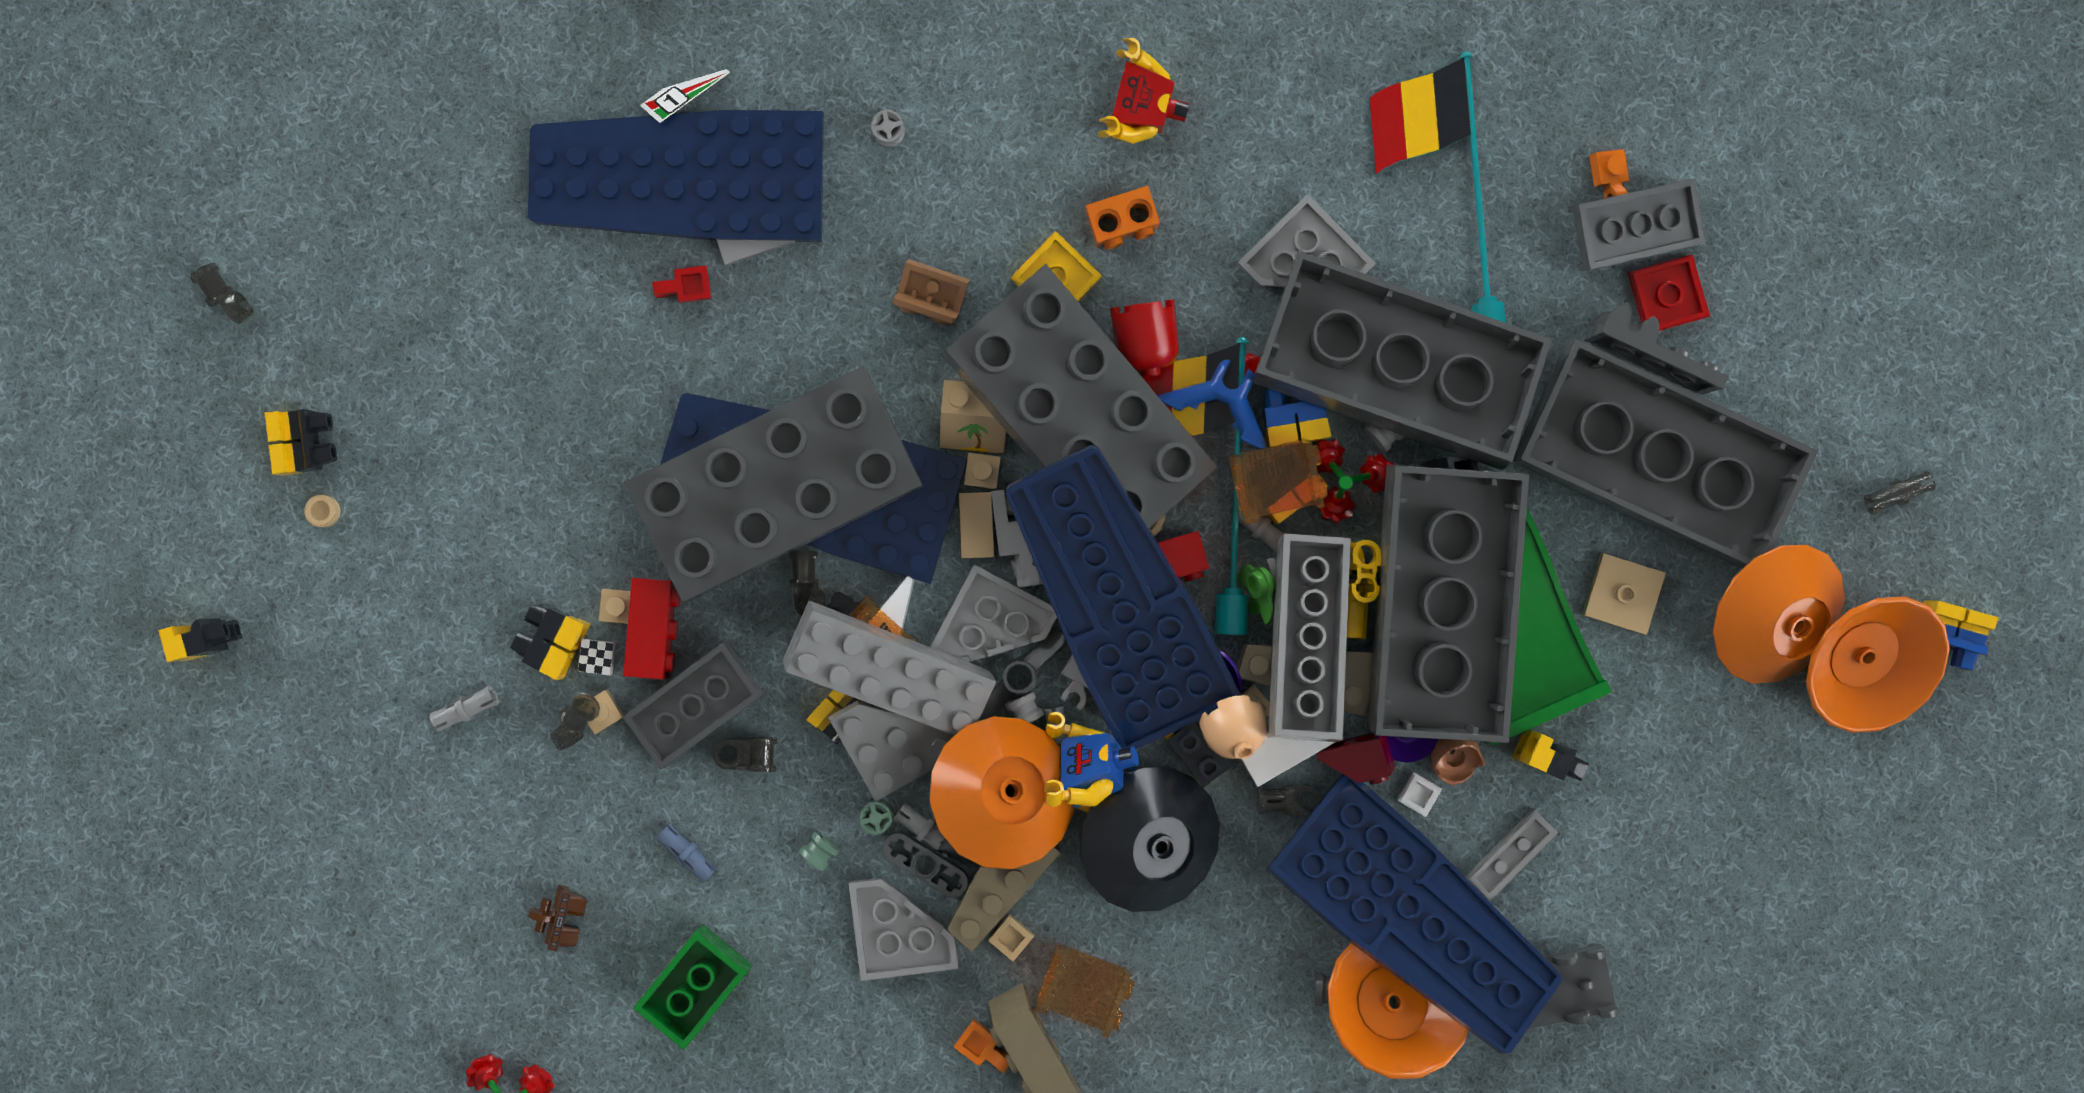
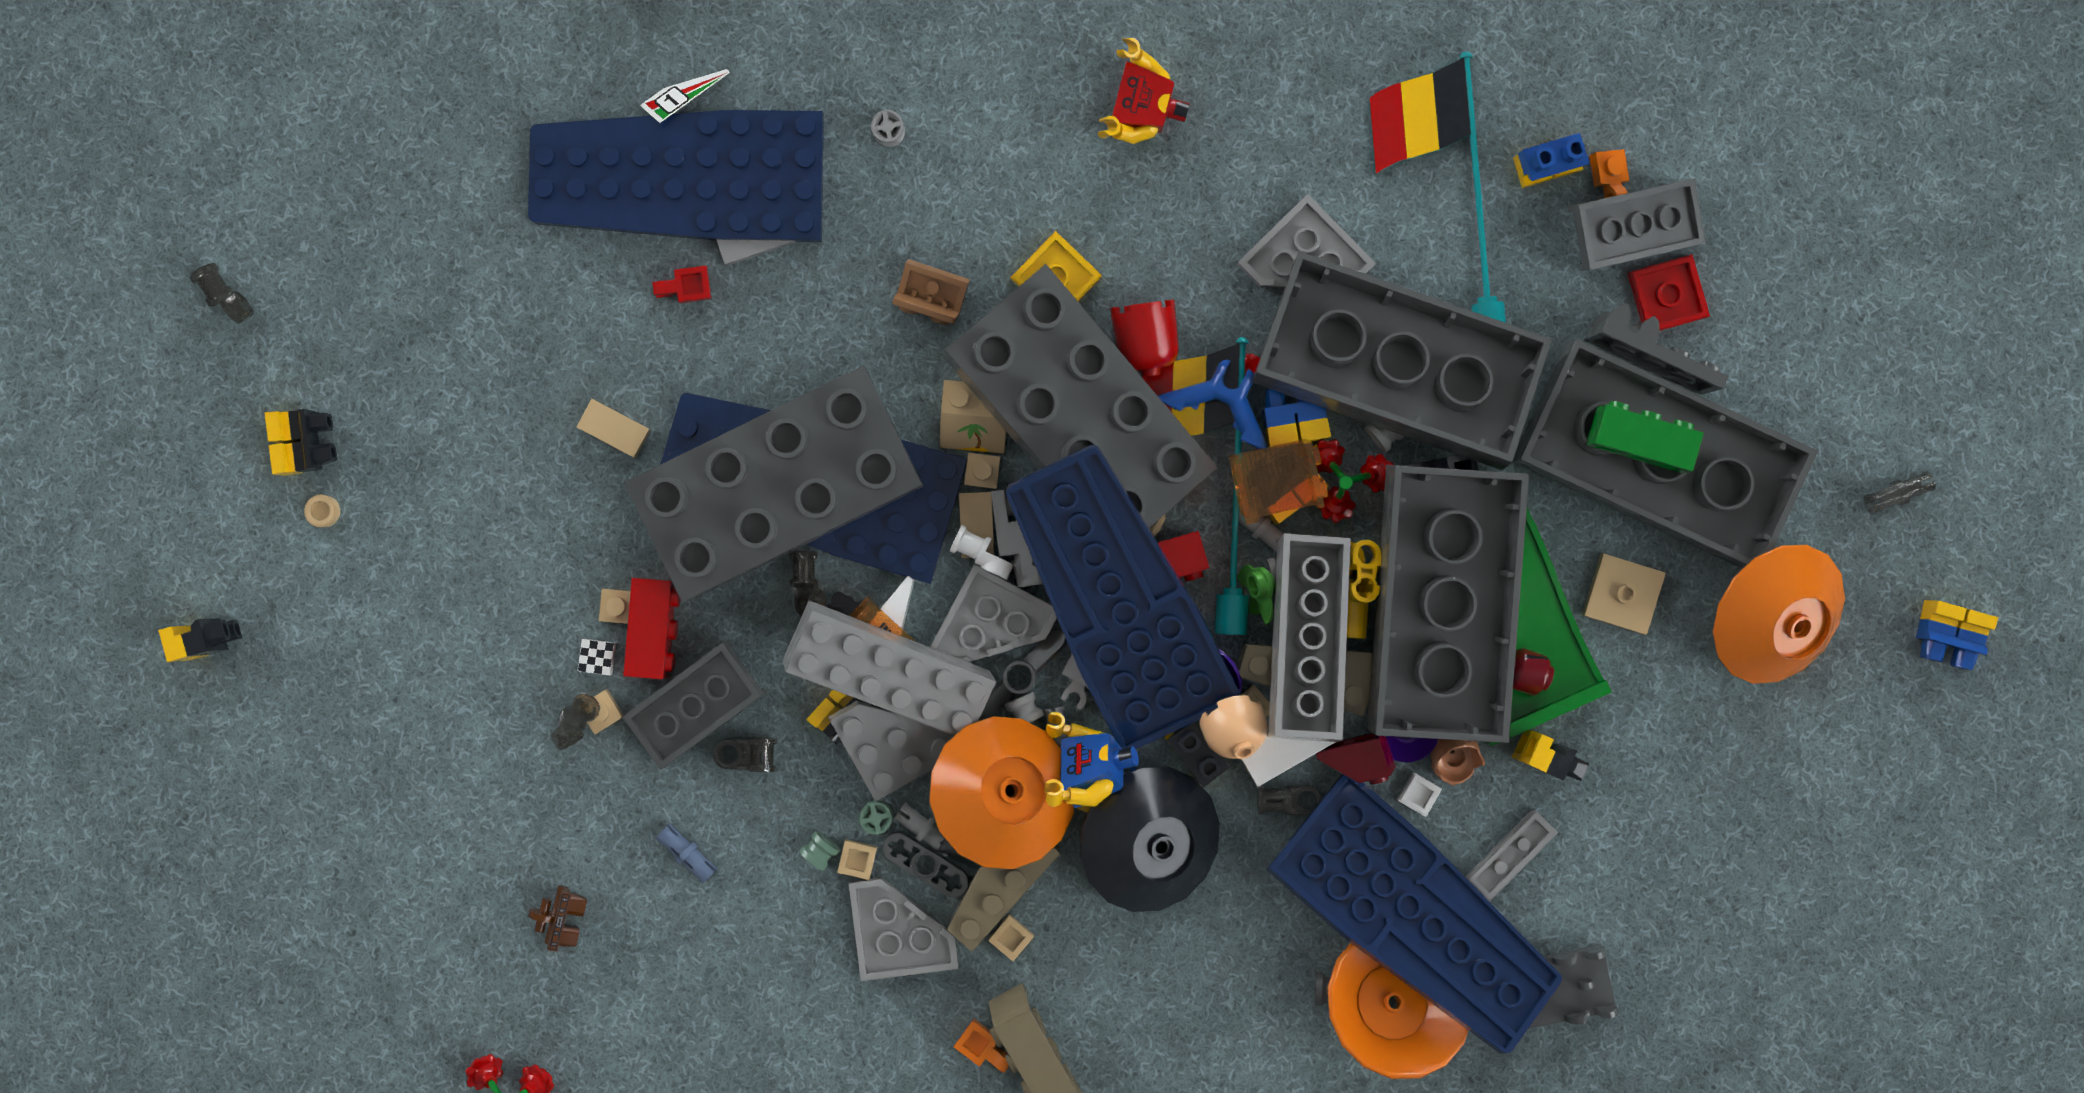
light grey pin [430,686,499,732] -> none
hips [510,605,591,680] -> none
green brick [633,924,753,1050] -> none
clear orange panel [1034,943,1135,1038] -> none
orange brick [1085,186,1160,250] -> none
orange dish [1806,596,1950,733] -> none
none -> tan tile [577,399,651,458]
none -> tan plate [837,839,878,880]
none -> white connector [950,525,1014,580]
none -> blue hips [1513,133,1589,189]
none -> dark red head [1513,648,1554,695]
none -> green brick [1586,401,1704,473]

